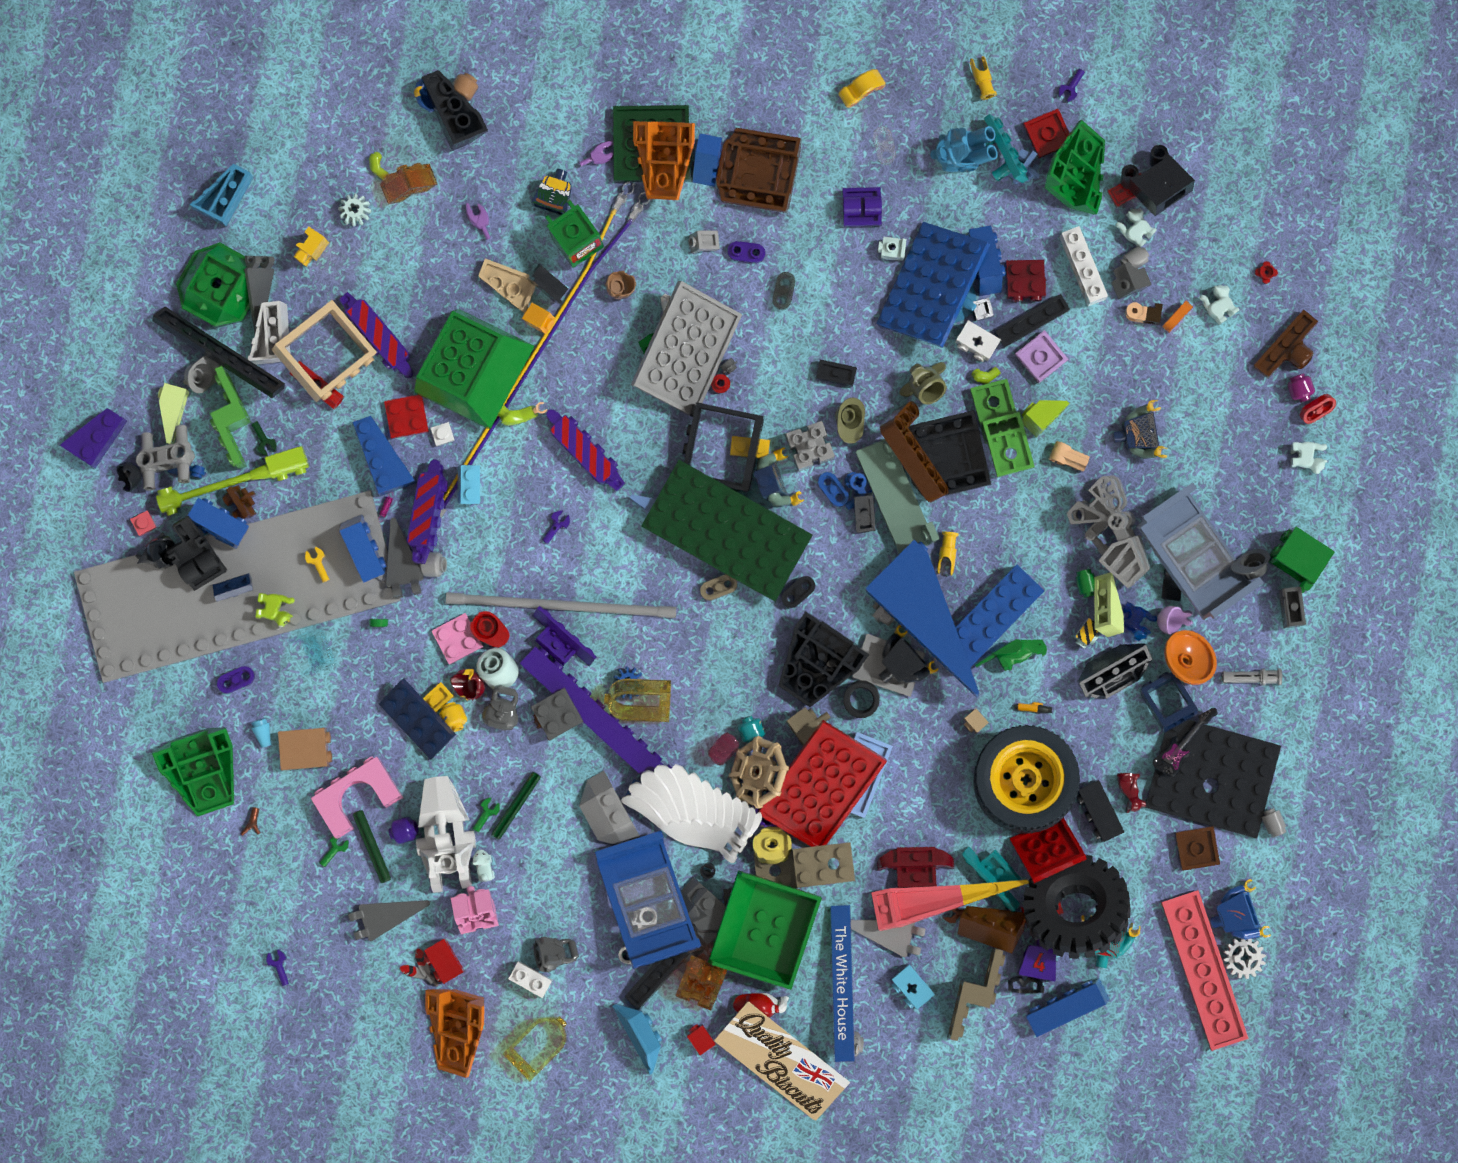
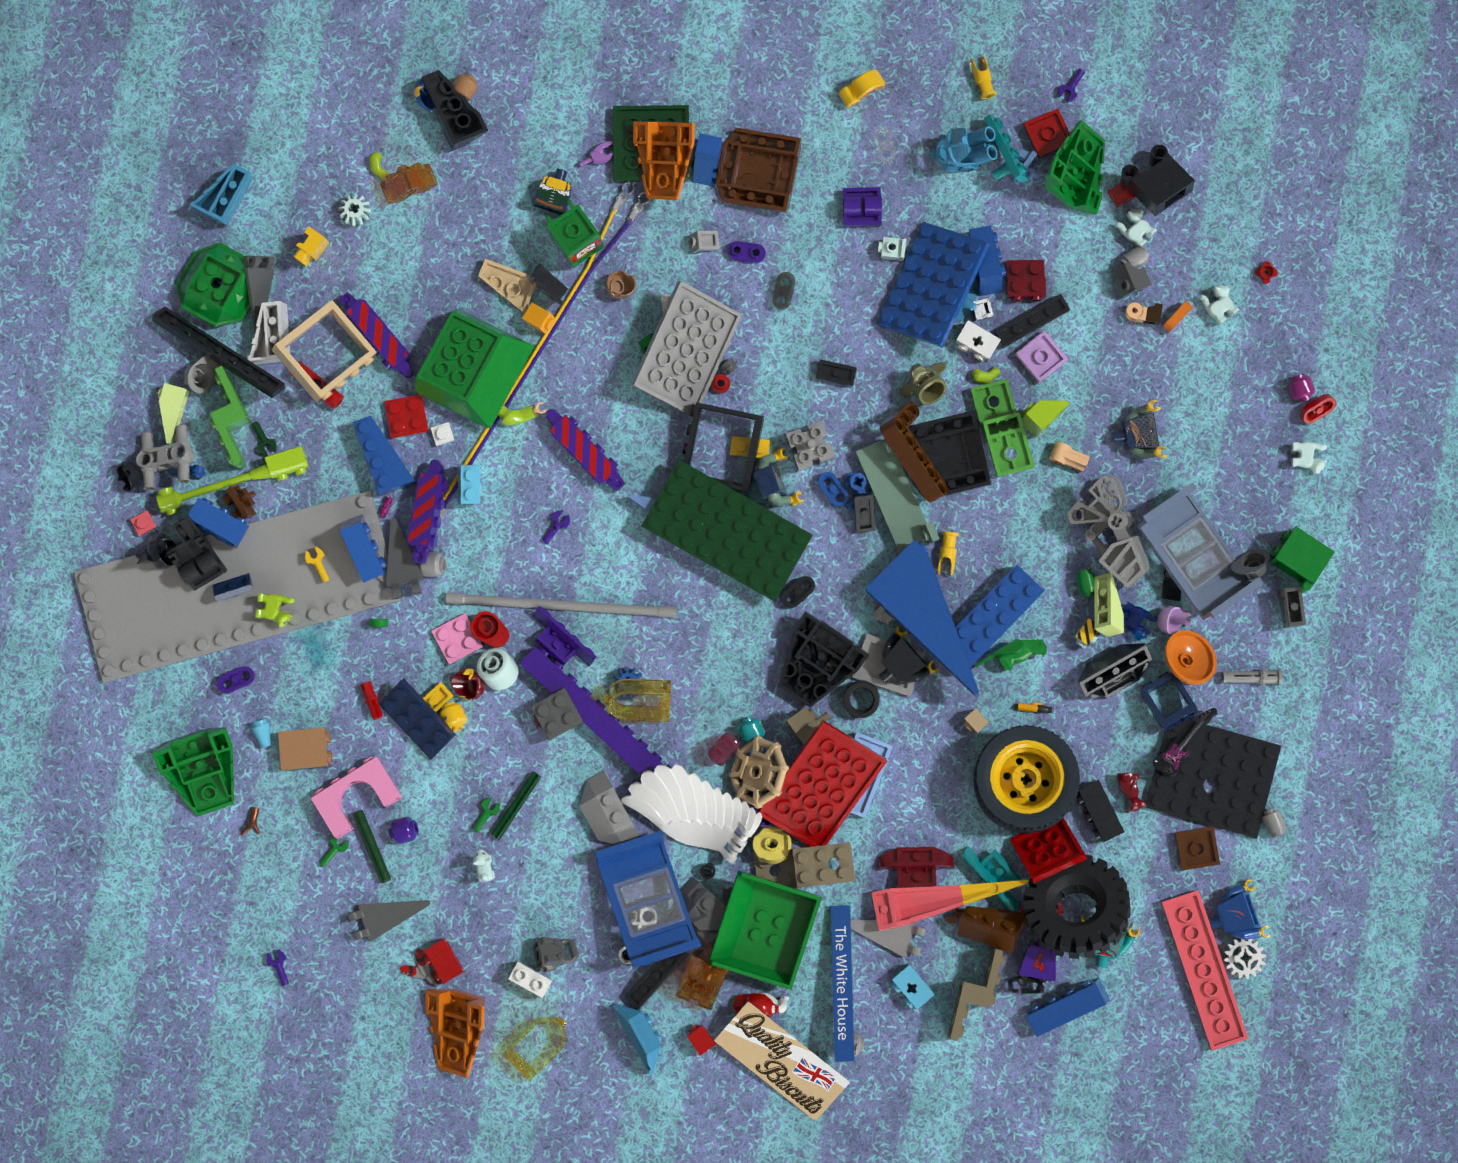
dark purple wedge [59,408,127,469] -> none
white piece [416,776,476,893] -> none
bright pink brick [451,886,499,934] -> none
medium lavender hand [465,203,491,240] -> none
dark grey piece [482,685,519,731] -> none
dark tan plate [700,574,737,601] -> none
olive piece [835,397,865,444] -> none
white brick [1059,226,1108,306] -> none
reddish brown plate [1254,309,1318,379] -> none
none -> red axle [359,681,383,720]

